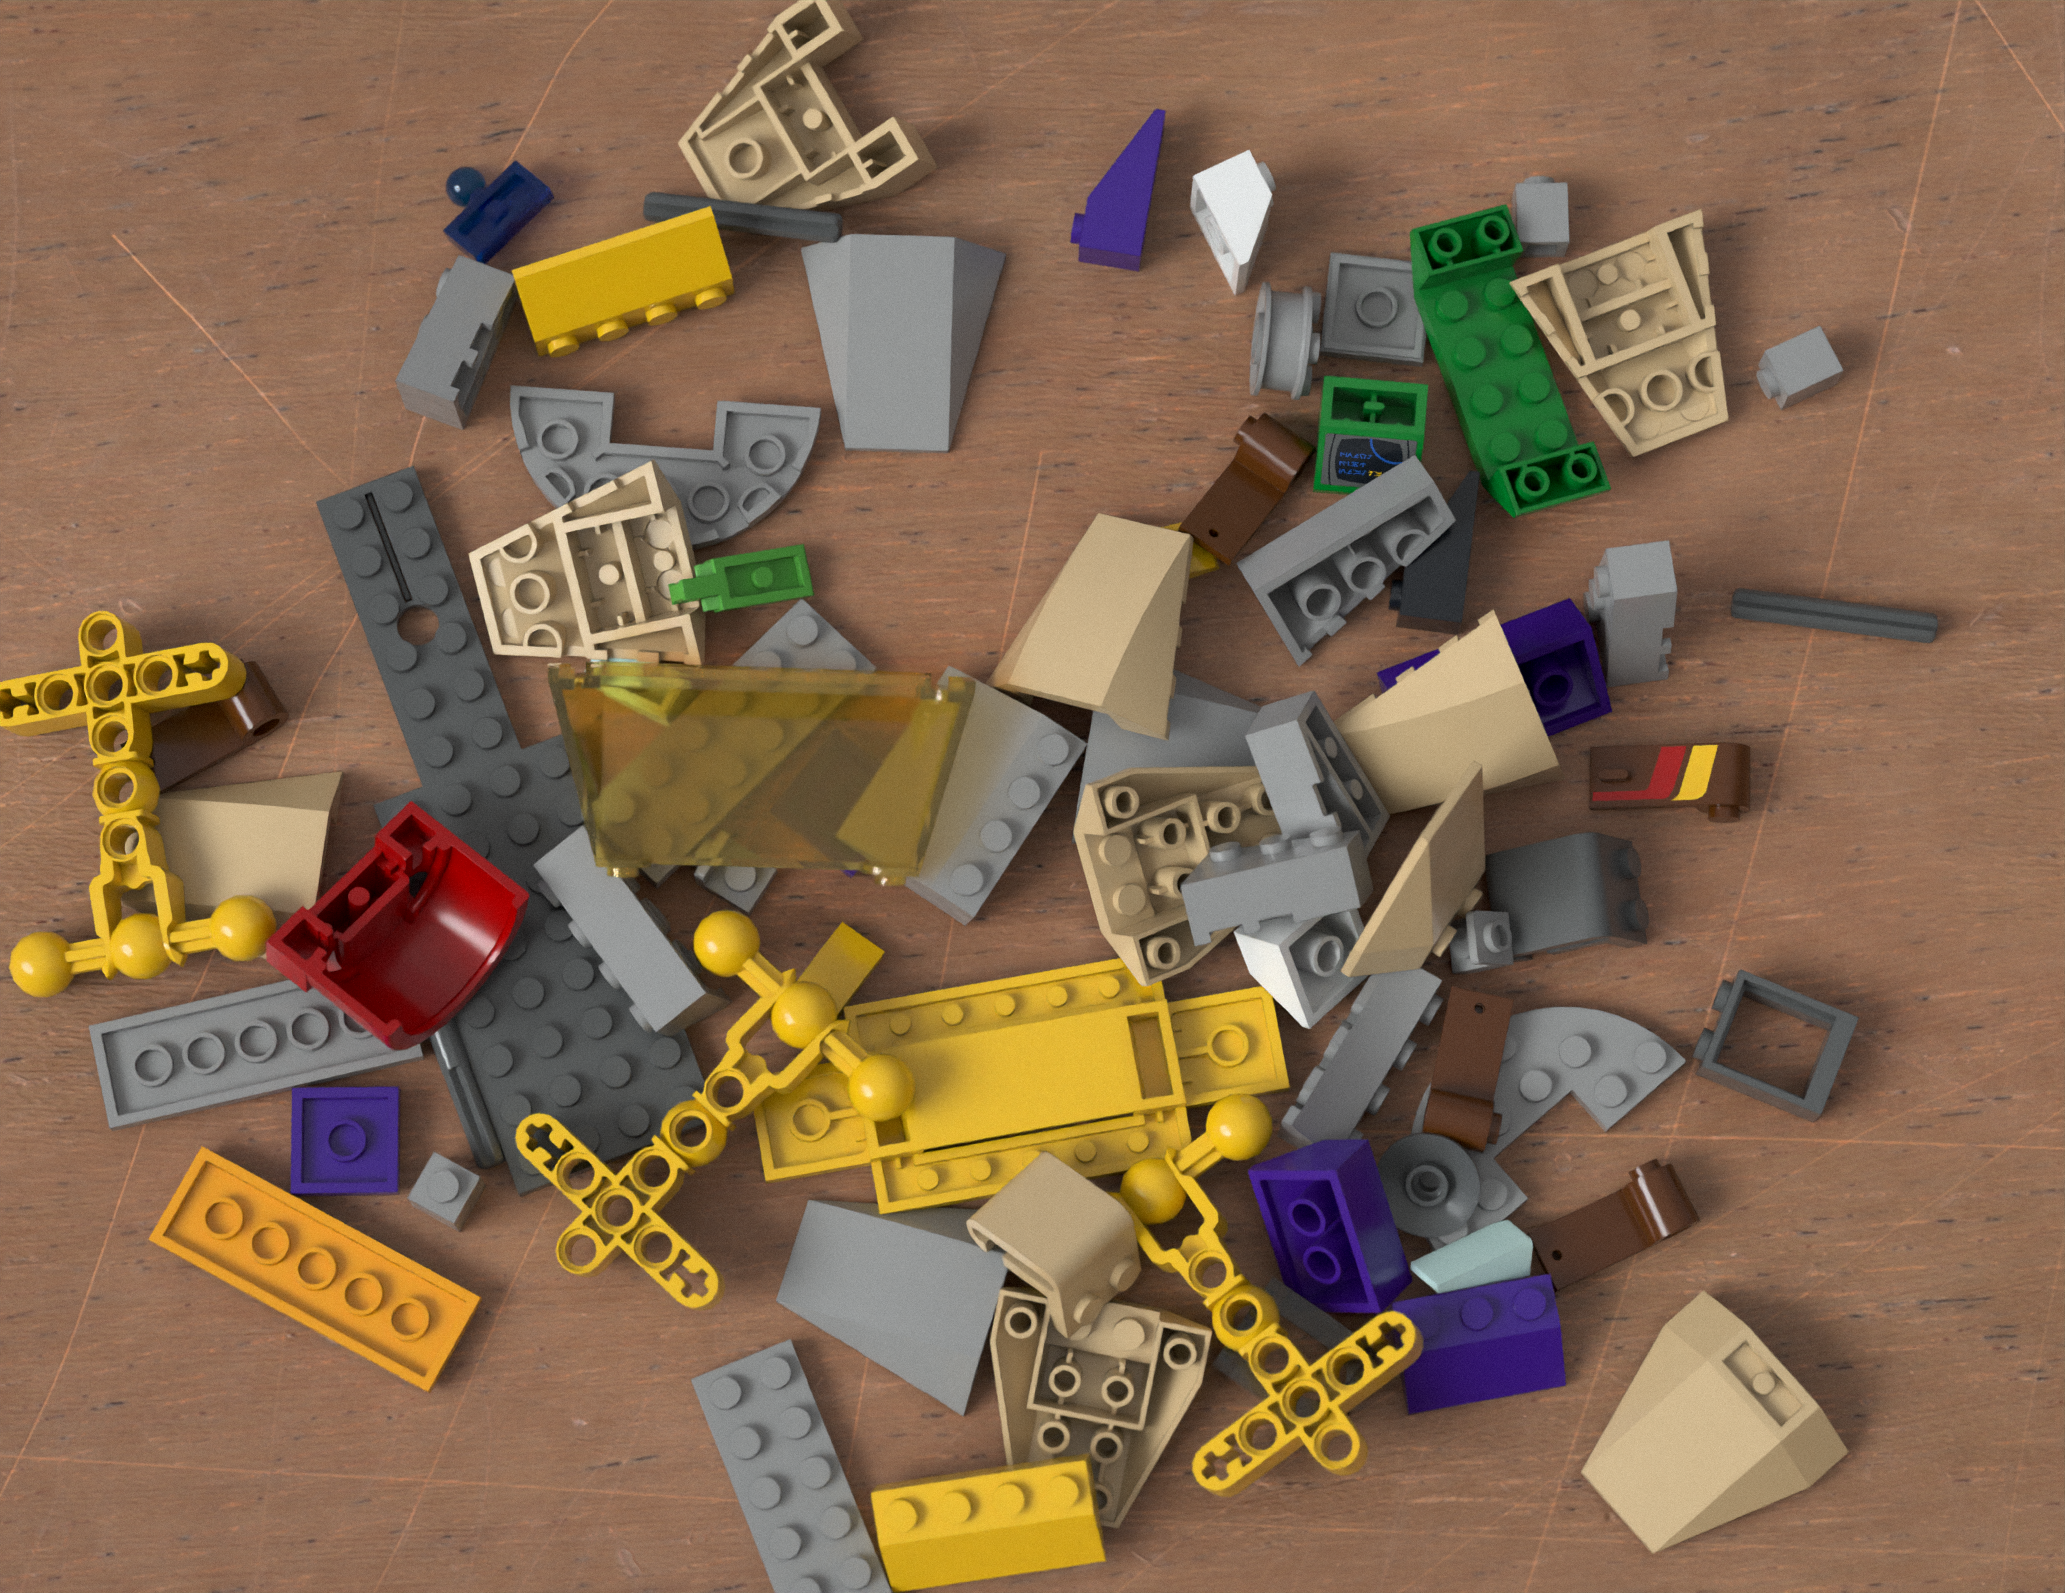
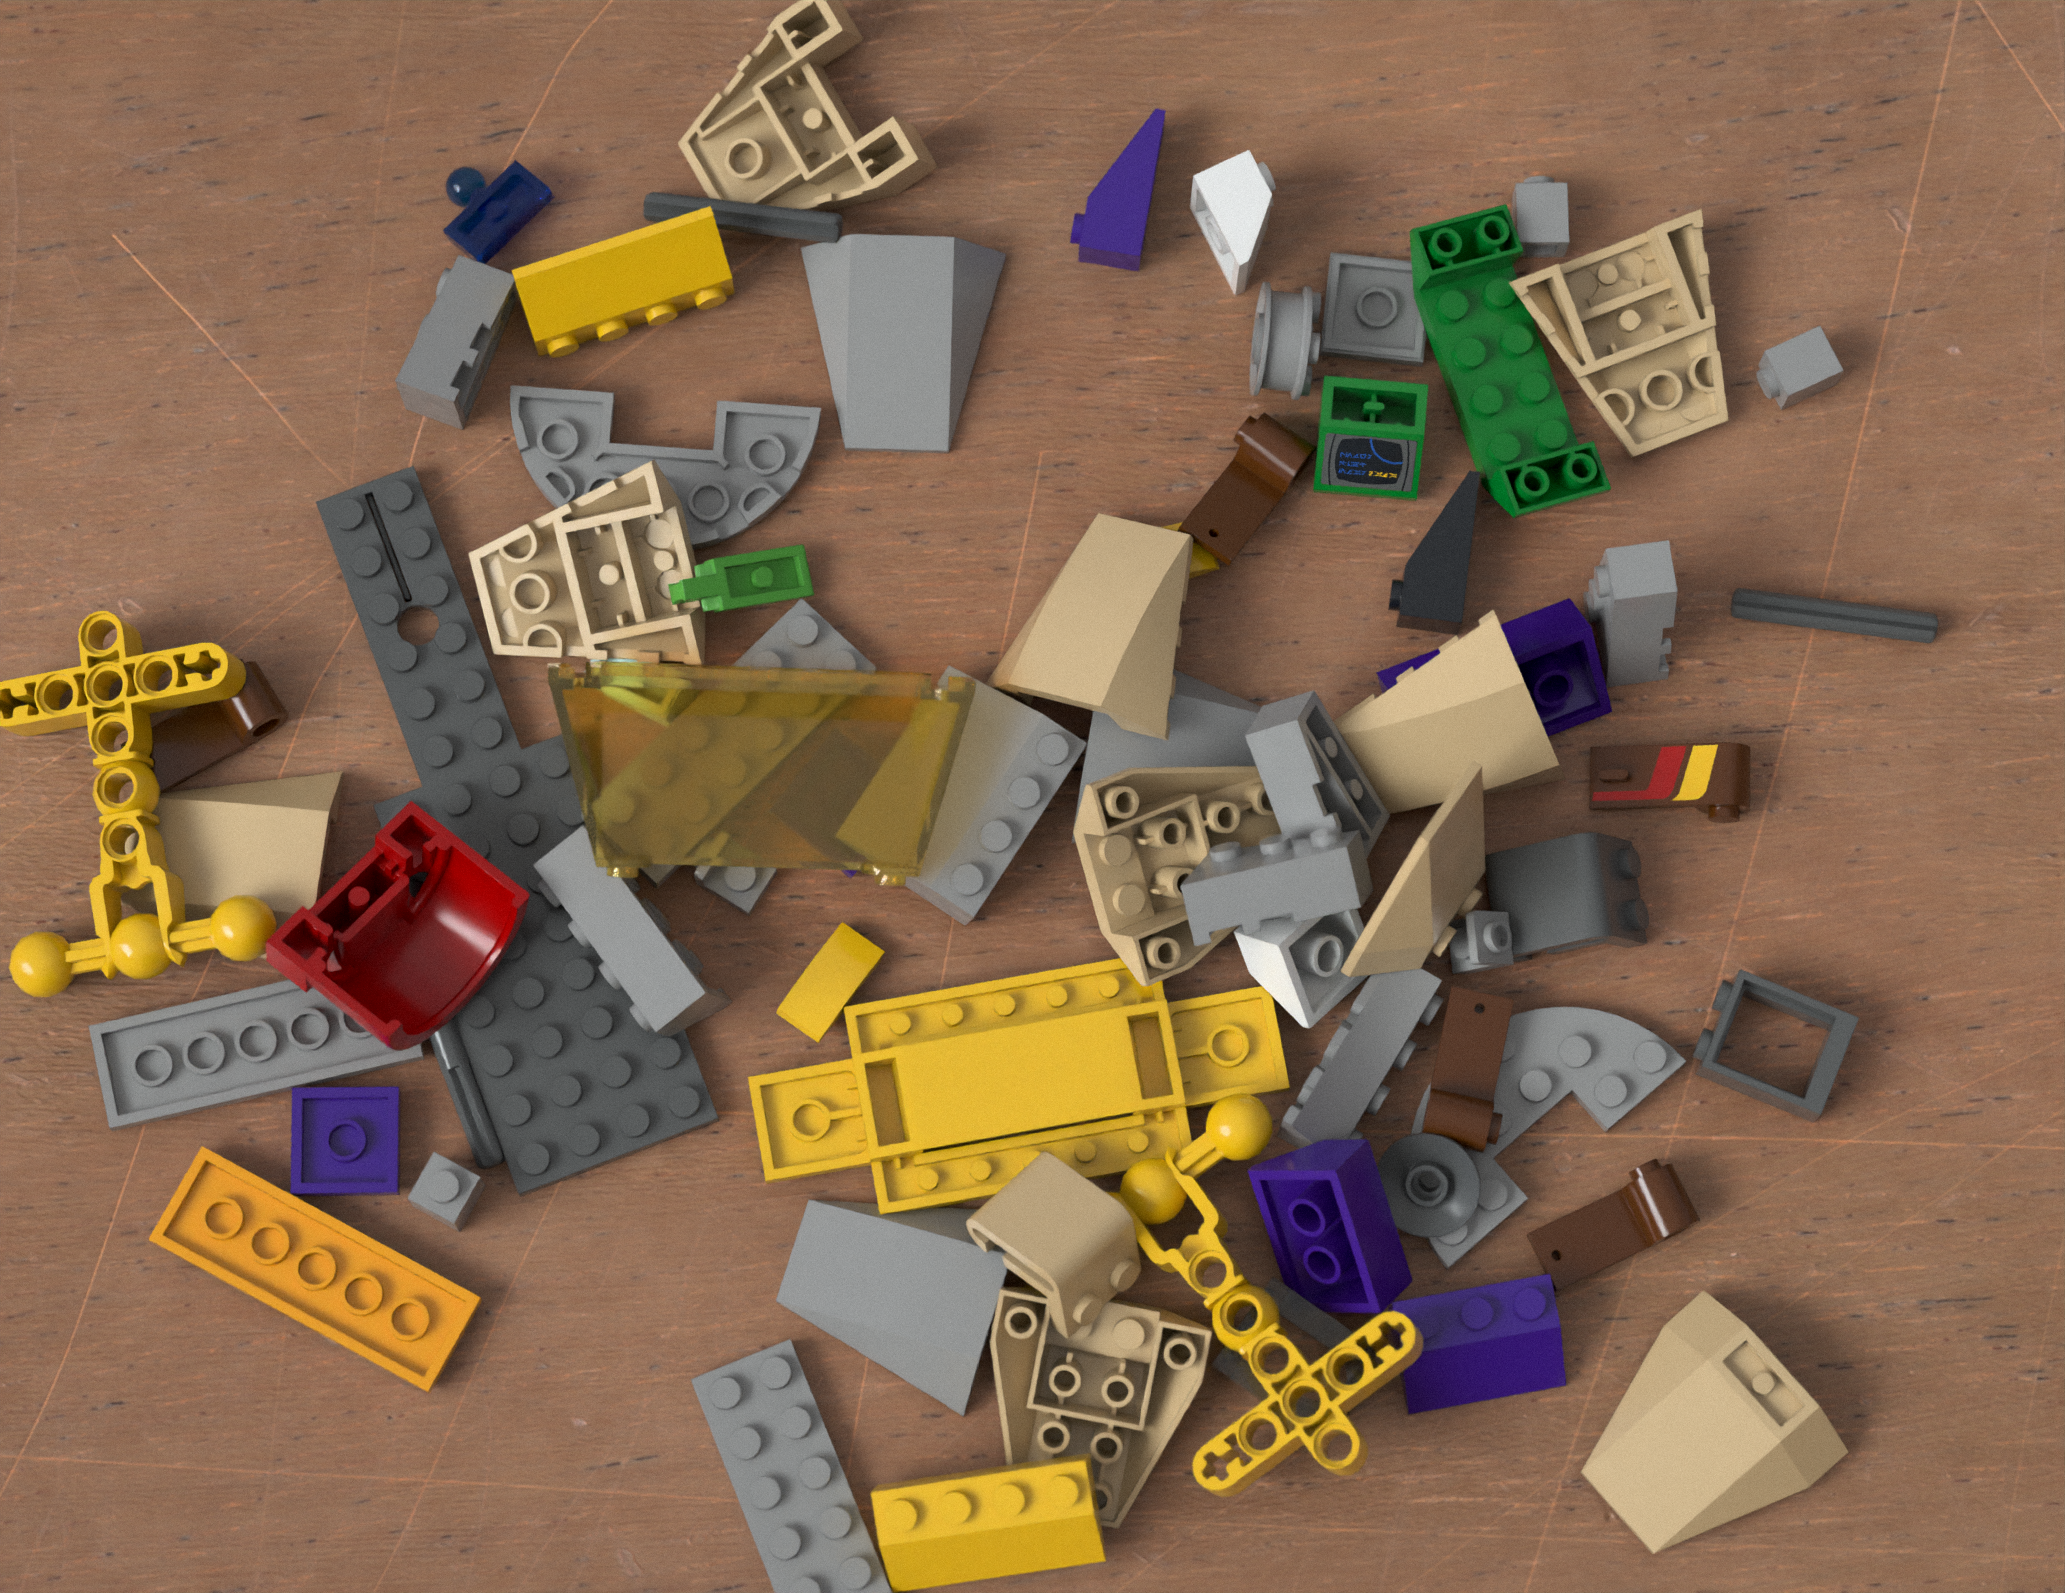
yellow piece [515,909,916,1311] -> none
light grey wedge [1236,455,1456,667] -> none
light aqua slope [1410,1220,1533,1293] -> none

